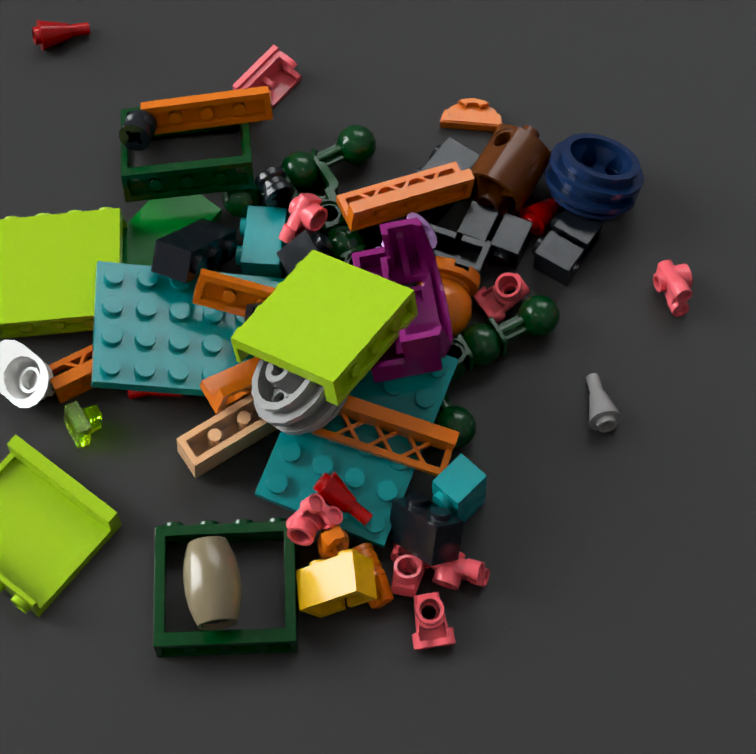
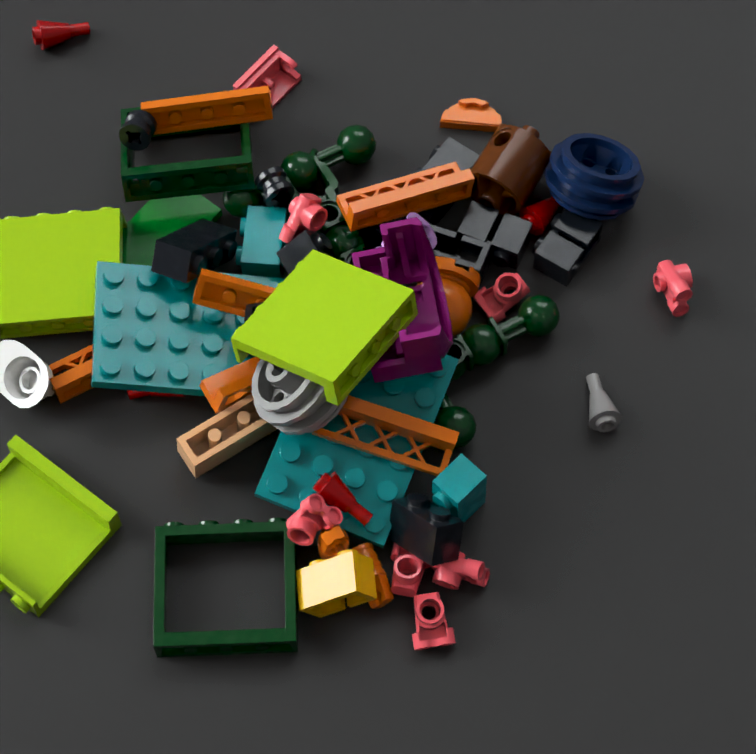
clear neon green tile [64,401,102,449] -> none
dark tan piece [183,536,242,630] -> none

